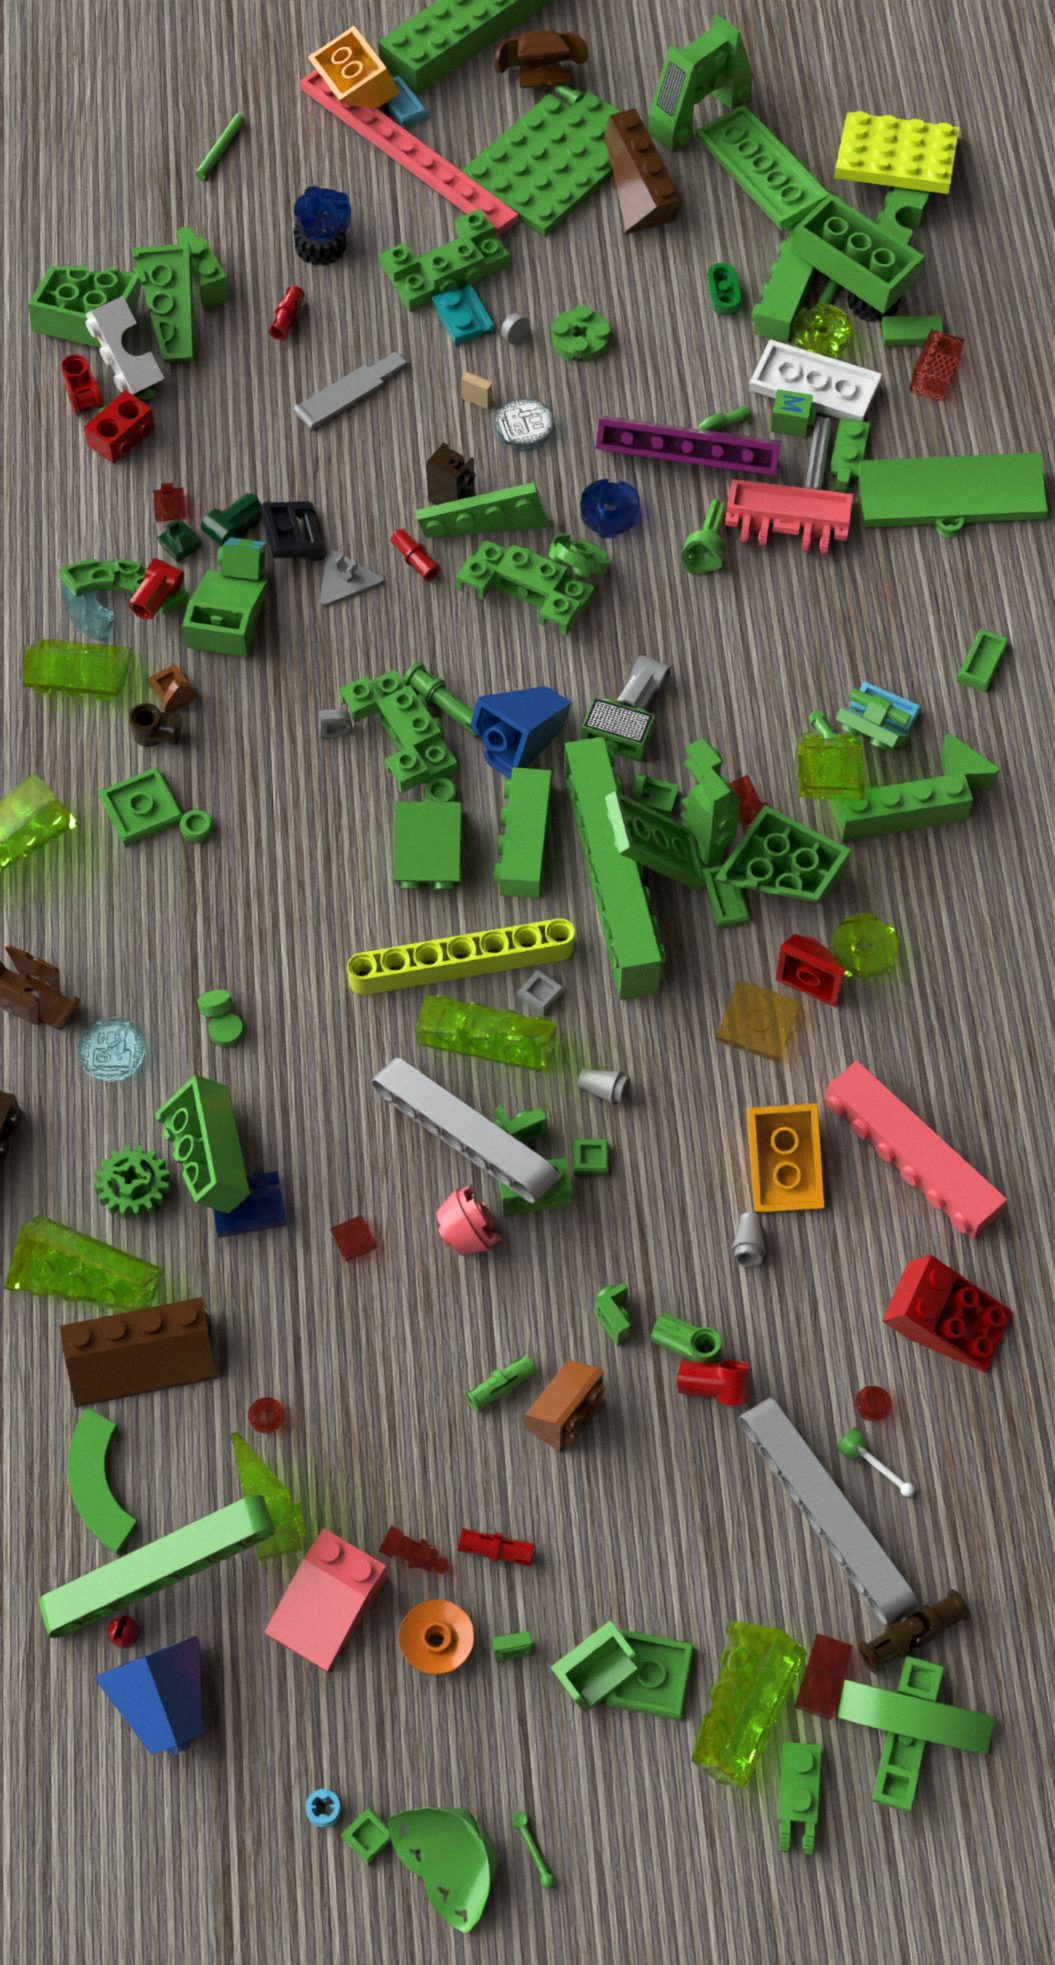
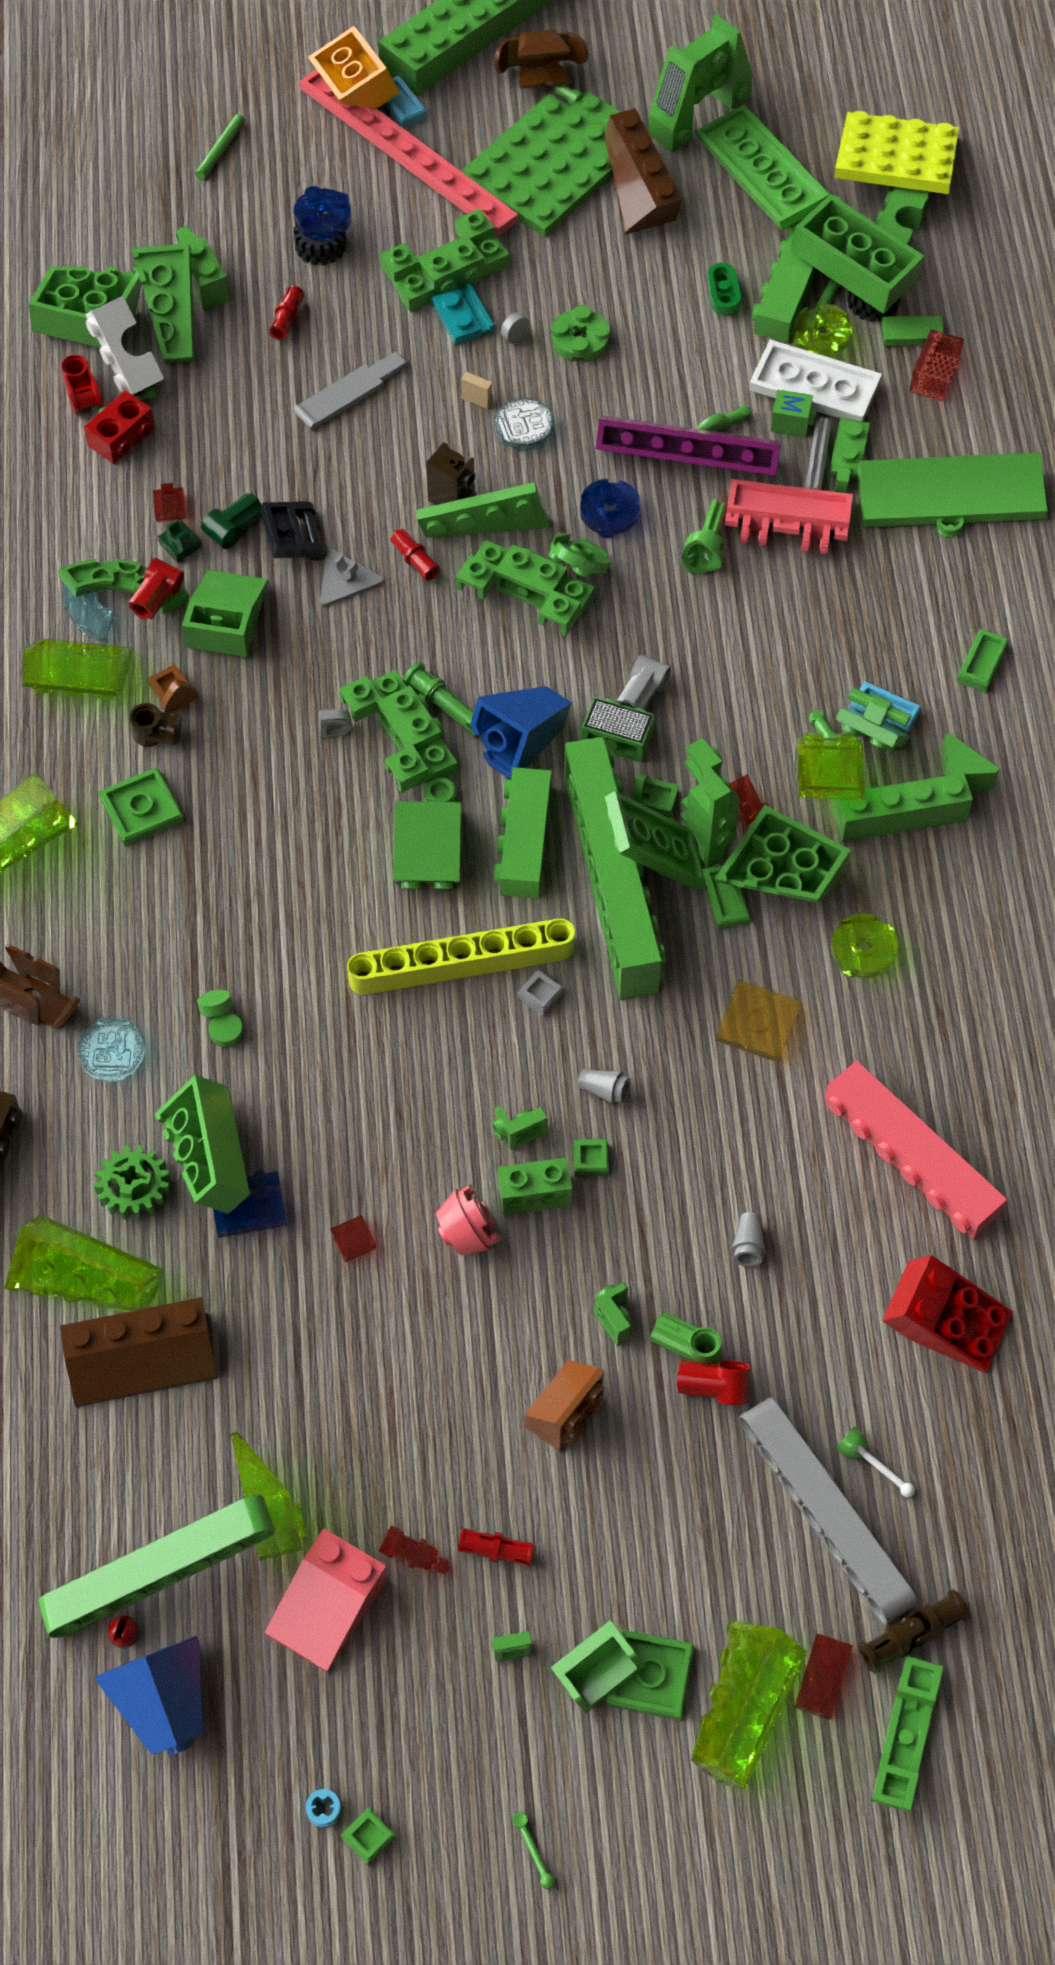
bright green tile [68,1407,138,1555] -> none
bright green tile [180,810,213,843] -> none
bright green brick [217,537,266,580] -> none
clear red plate [248,1397,285,1434] -> none
light grey beam [371,1057,559,1204] -> none
bright green piece [388,1808,501,1933] -> none
orange dish [399,1599,474,1675] -> none
clear neon green wedge [415,994,557,1073] -> none
bright green pin [465,1354,537,1413] -> none
light orange slope [746,1103,824,1212] -> none
red slope [775,933,845,1008] -> none
bright green hinge [778,1741,822,1855] -> none
bright green slope [837,1679,995,1754] -> none
clear red plate [855,1386,892,1422] -> none

